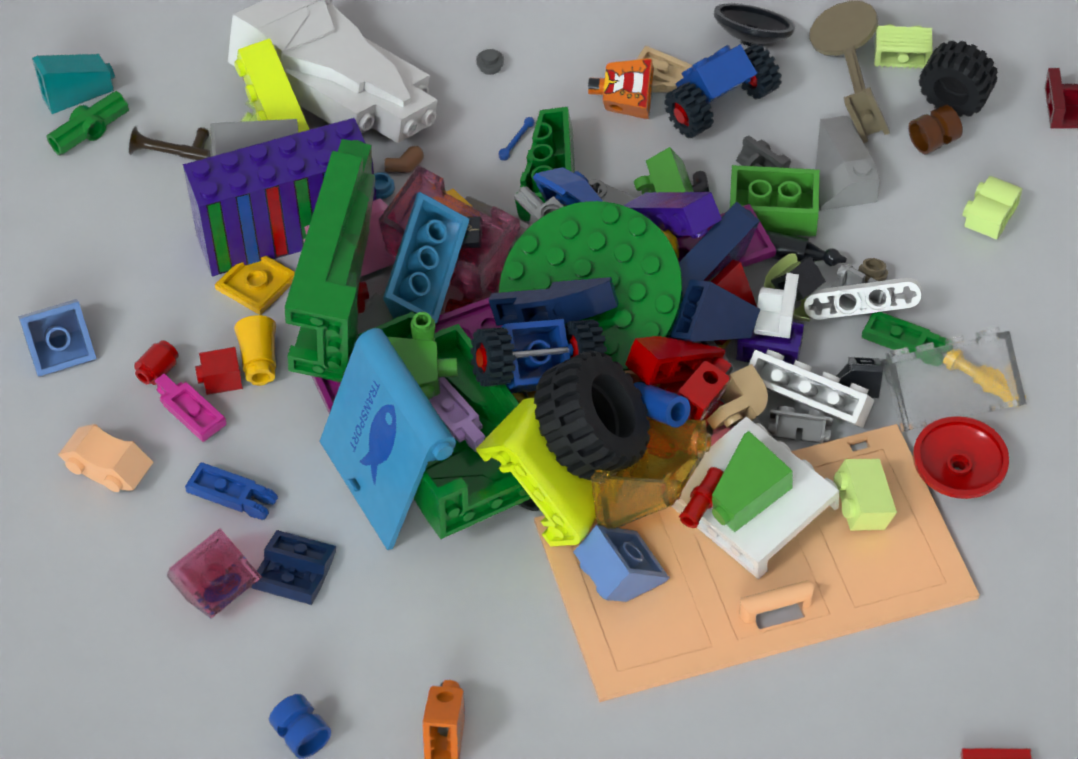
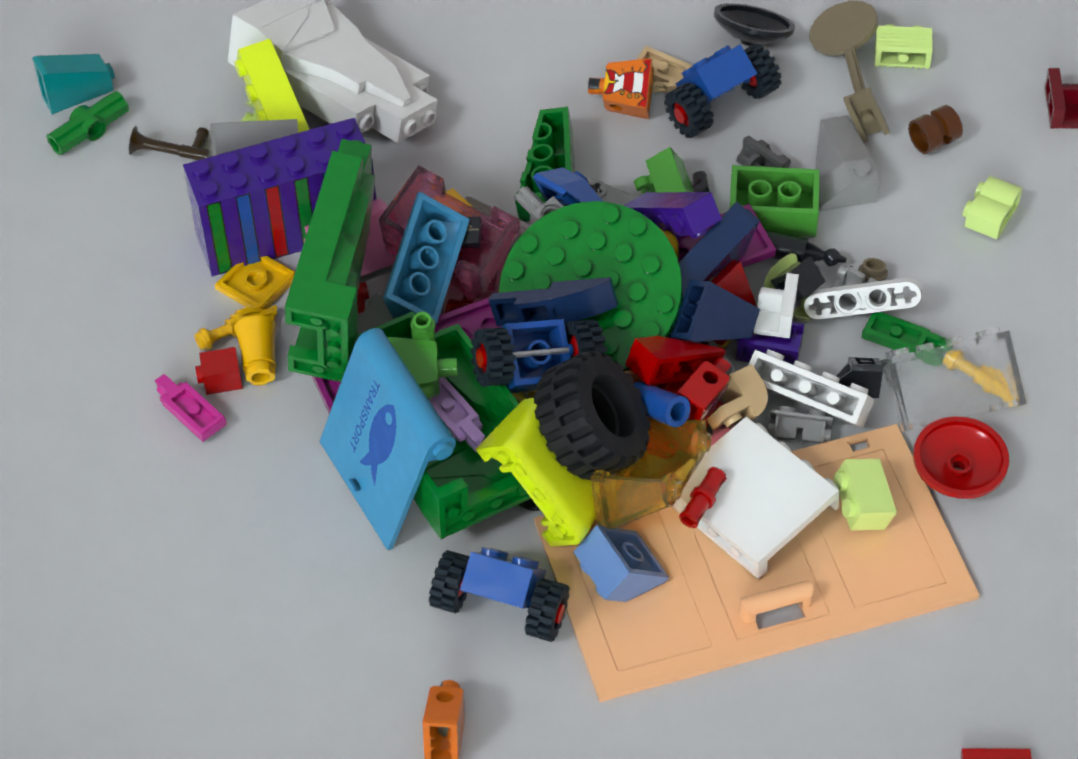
medium blue slope [18,299,97,377] -> none
light nougat brick [58,424,154,492] -> none
red brick [134,340,179,385] -> none
clear pink slope [166,528,262,619] -> none
blue hinge [185,462,278,520] -> none
dark blue slope [251,530,336,605] -> none
blue wheel [269,694,332,759] -> none
dark azure plate [374,172,395,199] -> none
medium nougat arm [385,146,424,172] -> none
dark grey plate [476,49,504,75] -> none
blue hinge [498,117,535,161] -> none
bright green slope [712,431,793,532] -> none
black tyre [919,40,998,117] -> none
none -> yellow piece [194,305,278,350]
none -> brick [429,547,570,642]

